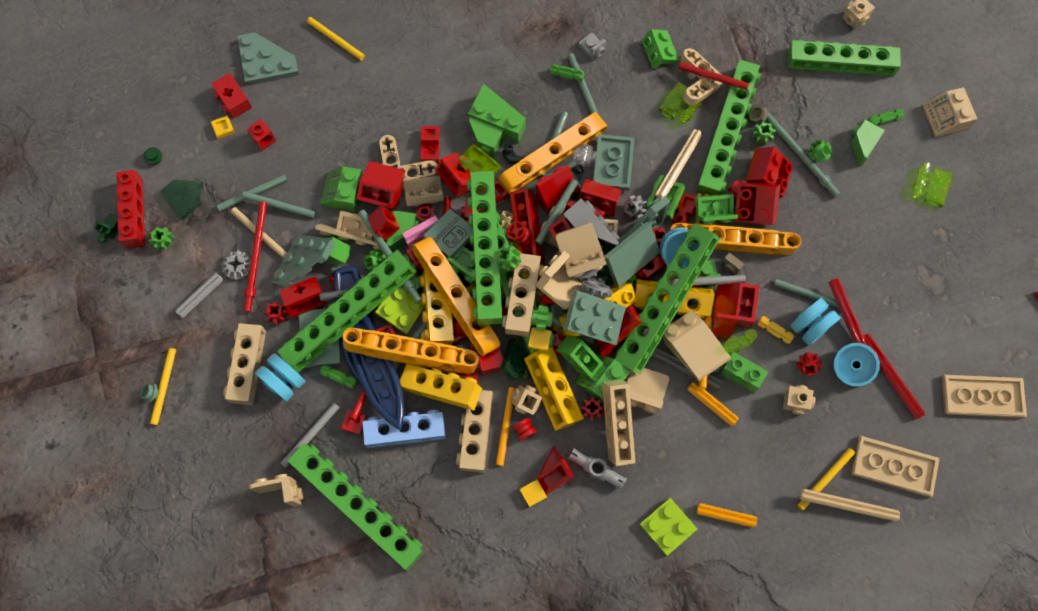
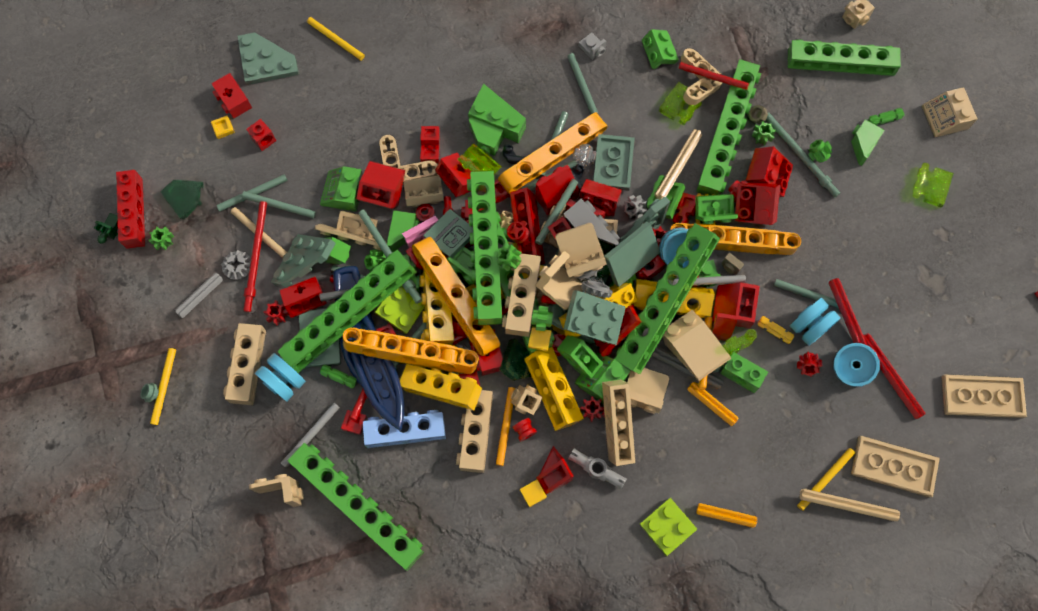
dark green plate [143,147,162,165] -> none
red brick [368,206,400,240] -> none
bright green axle [550,64,584,81] -> none
tan brick [783,385,816,415] -> none

